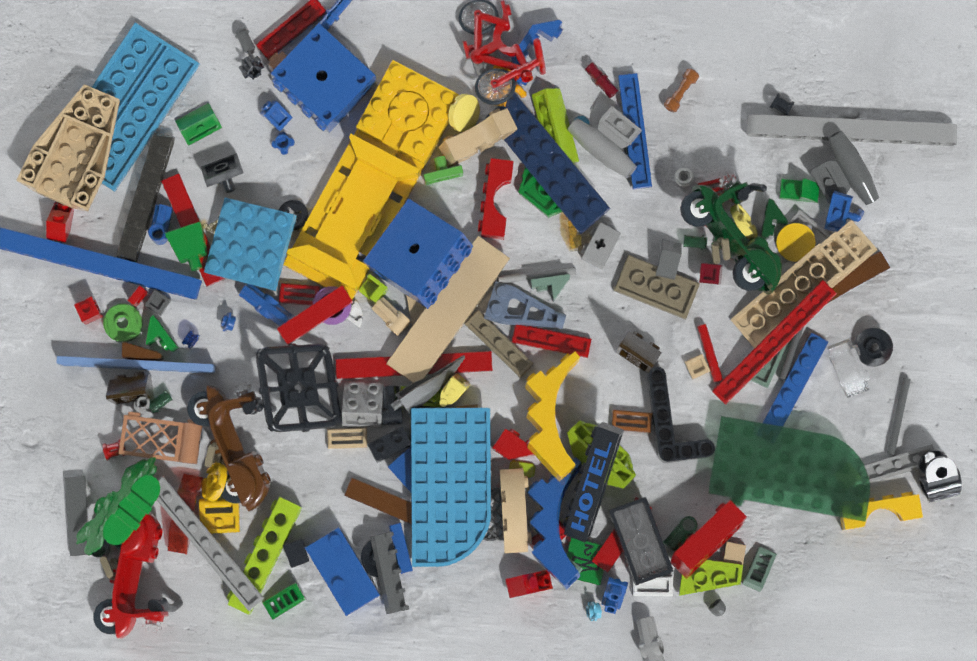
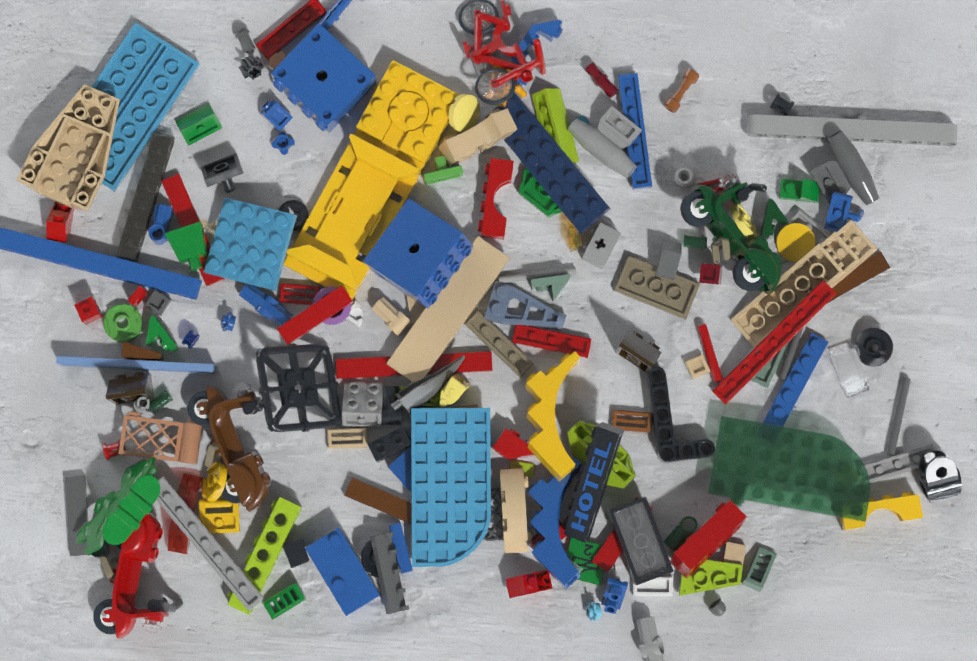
lime panel [359,274,388,304] -> none

